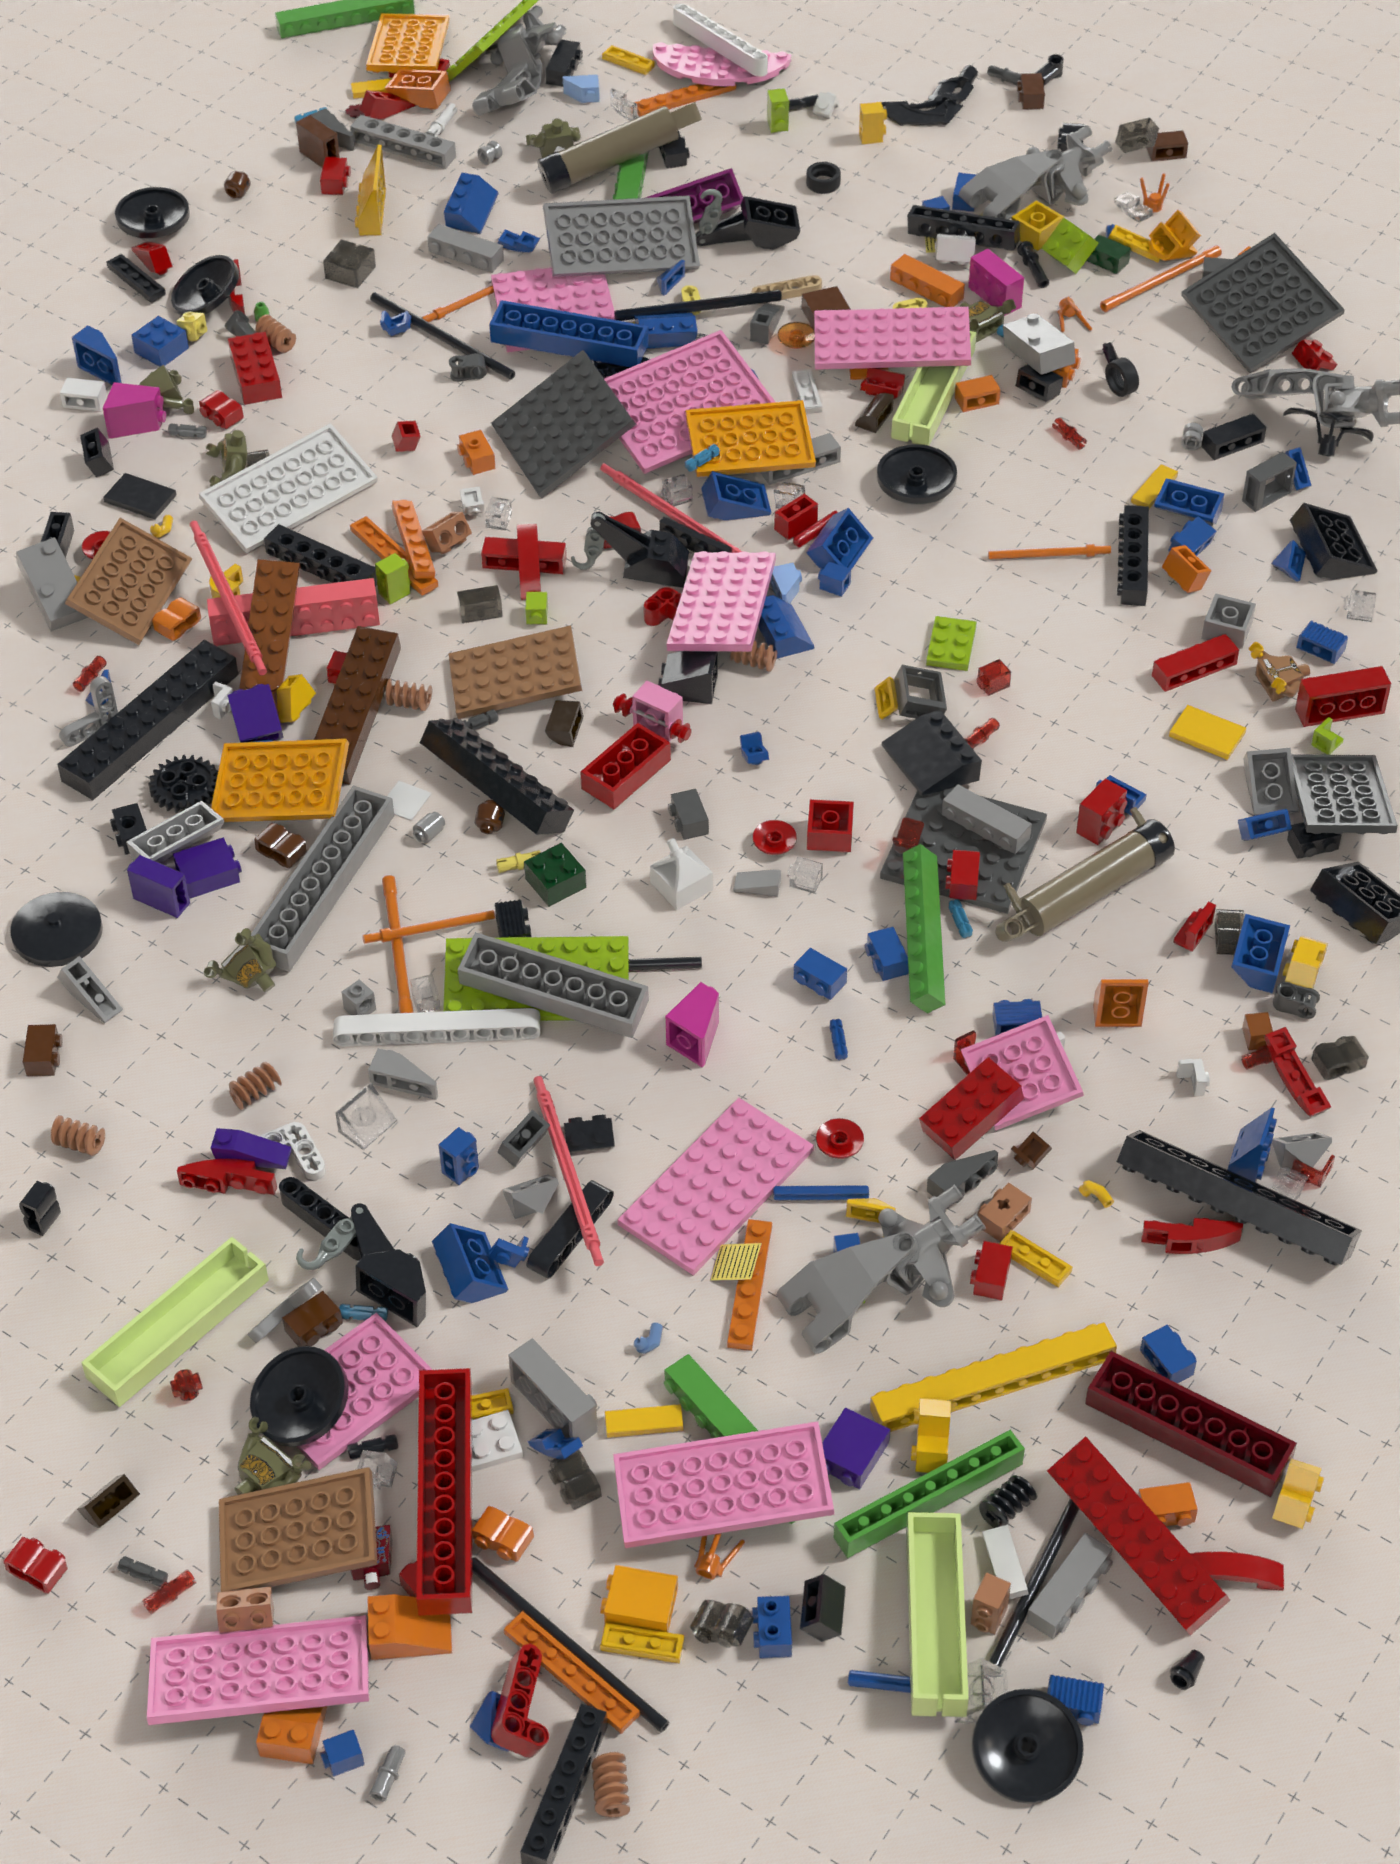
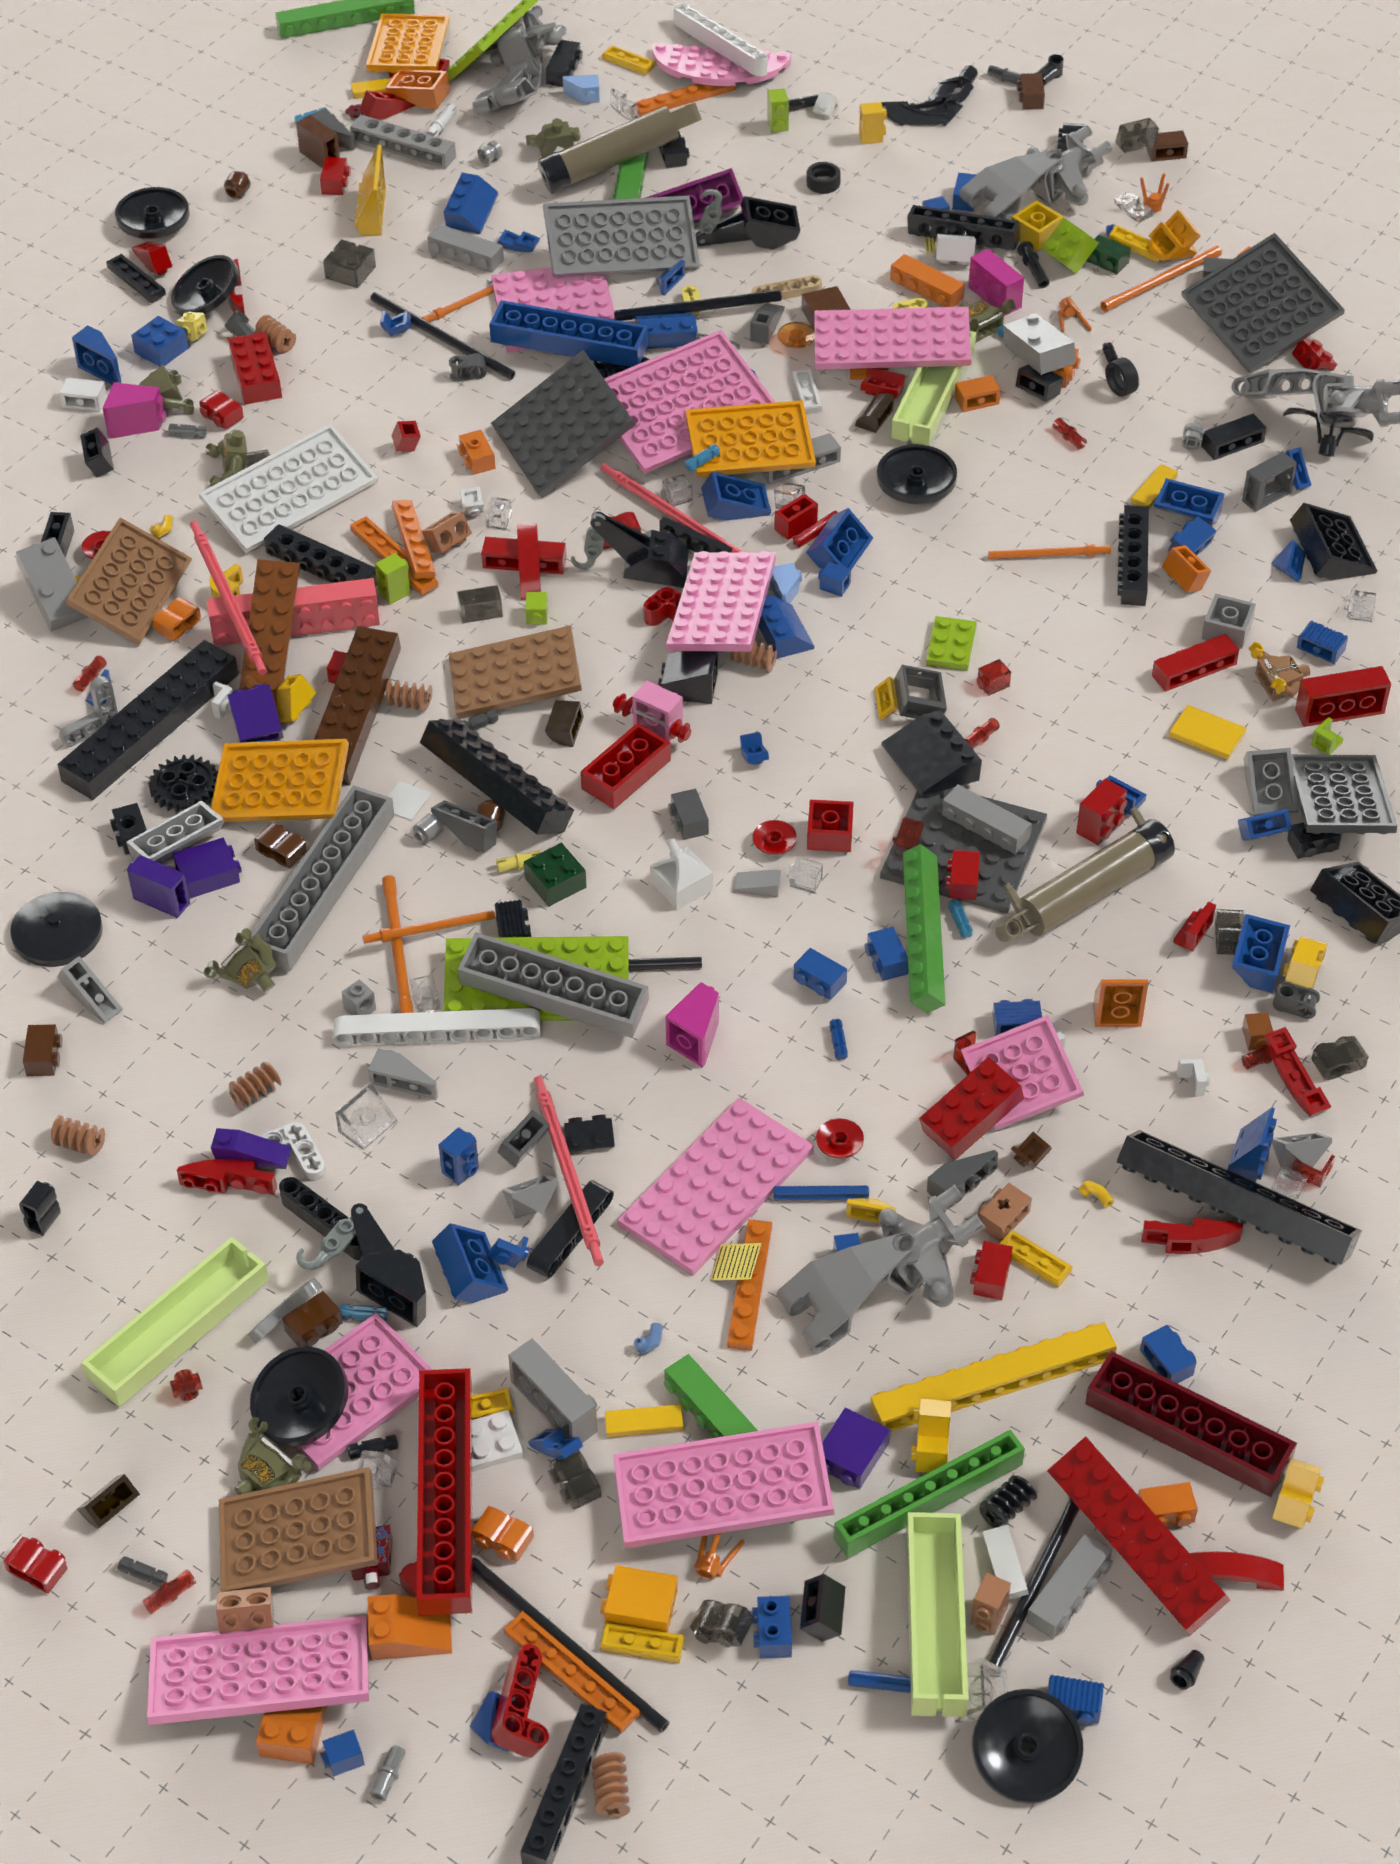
black tile [103,473,177,520] -> none
bright green hose [254,302,270,322] -> none
none -> dark grey slope [431,800,498,852]

